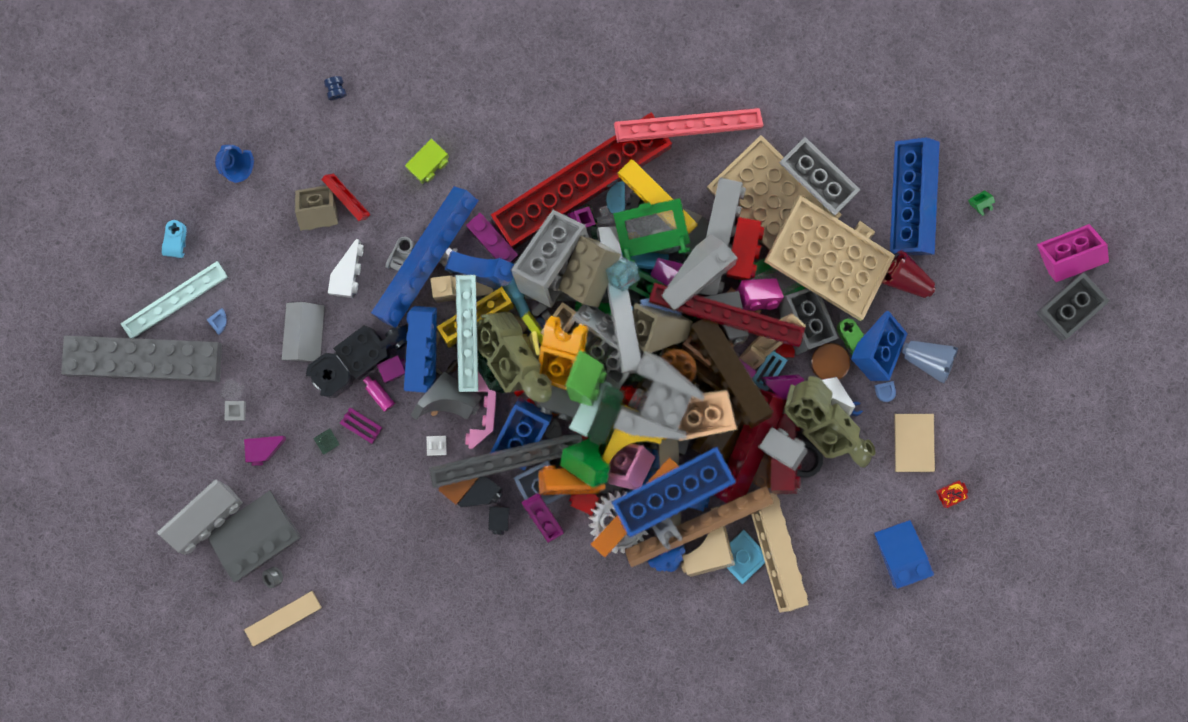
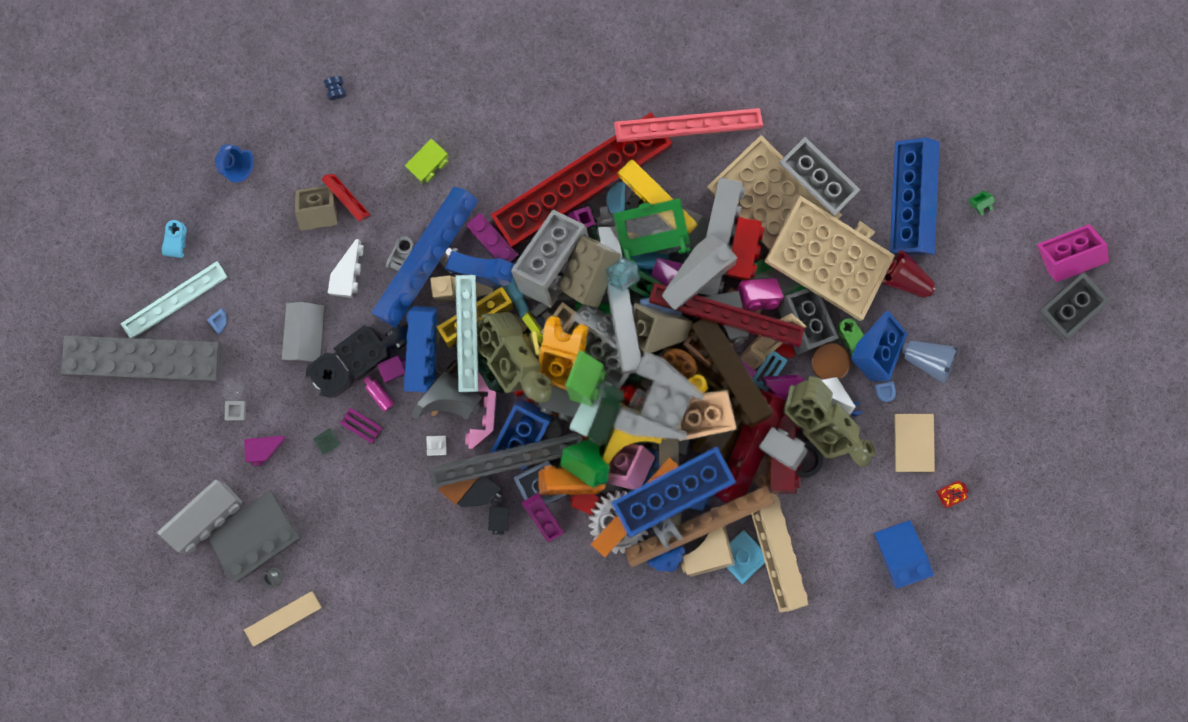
none -> yellow tile [688,375,708,393]

